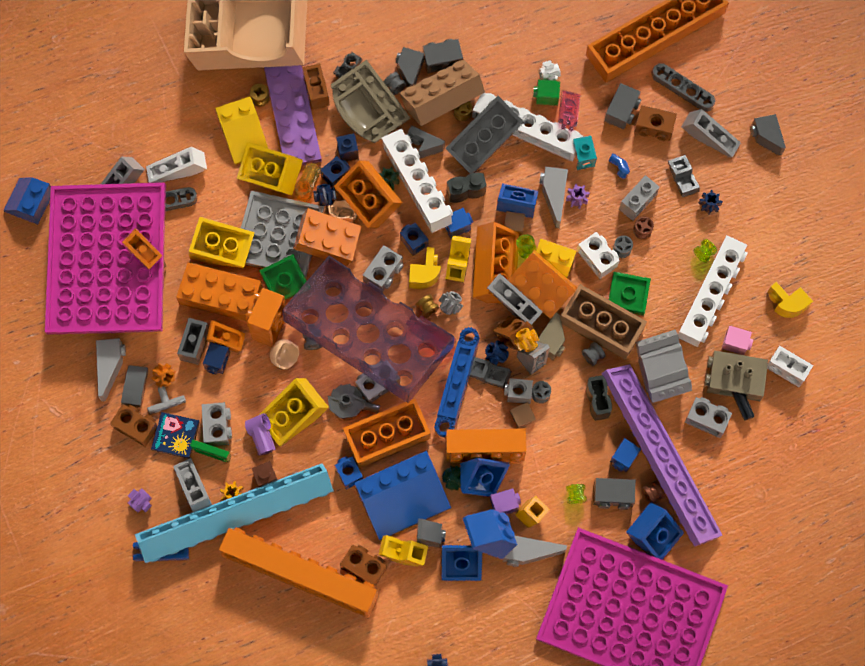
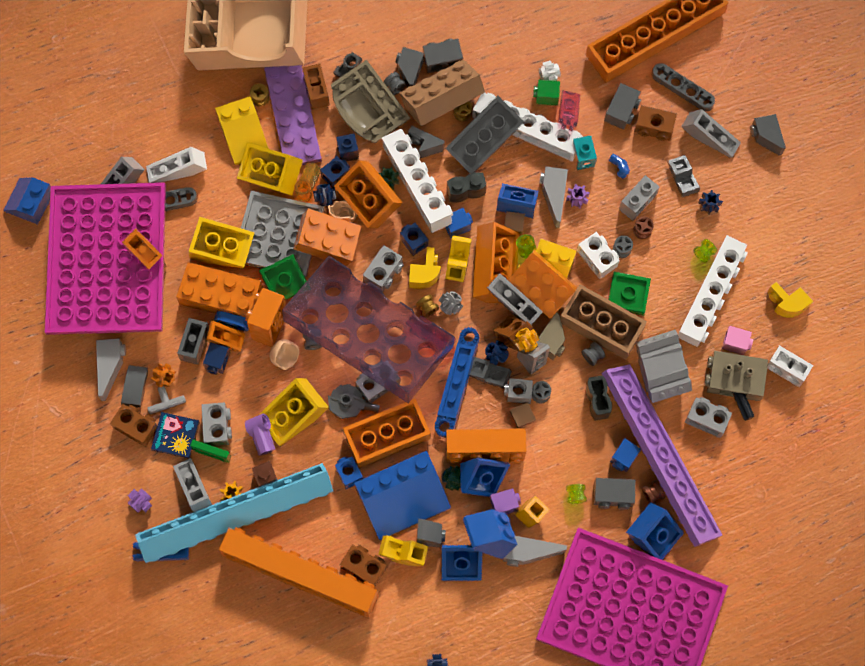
none -> blue beam [214,311,249,331]

